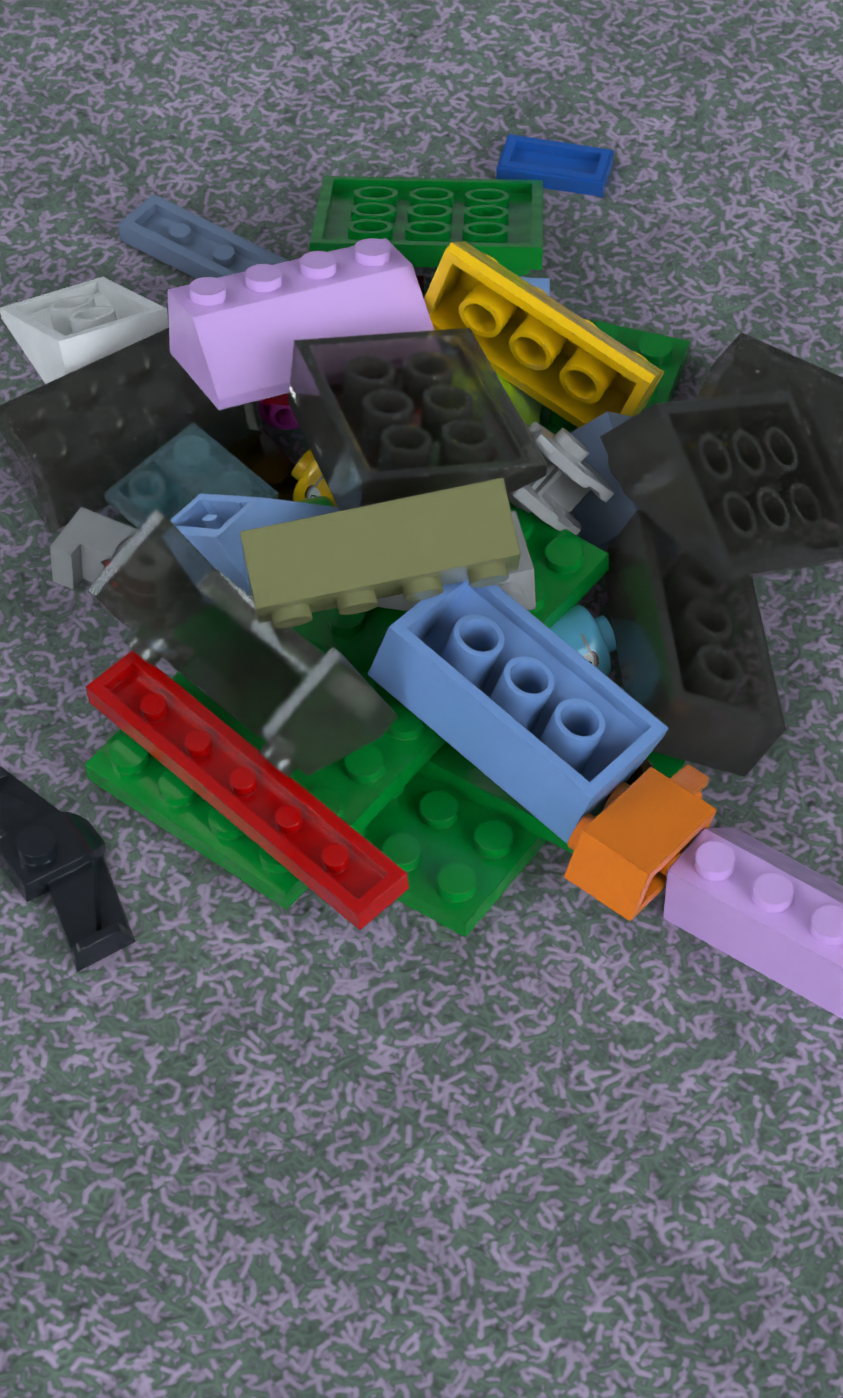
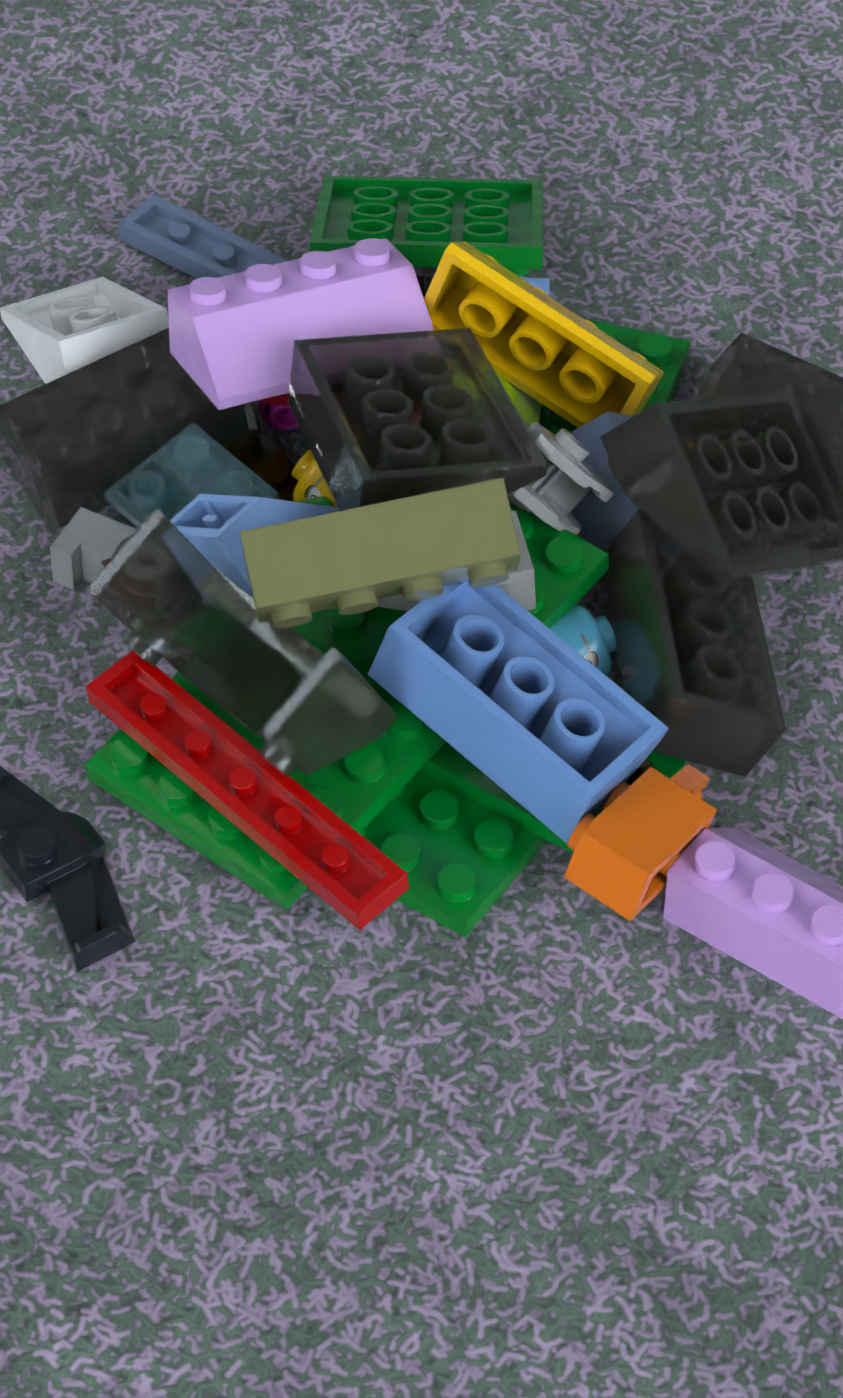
blue tile [496,134,614,197] -> none

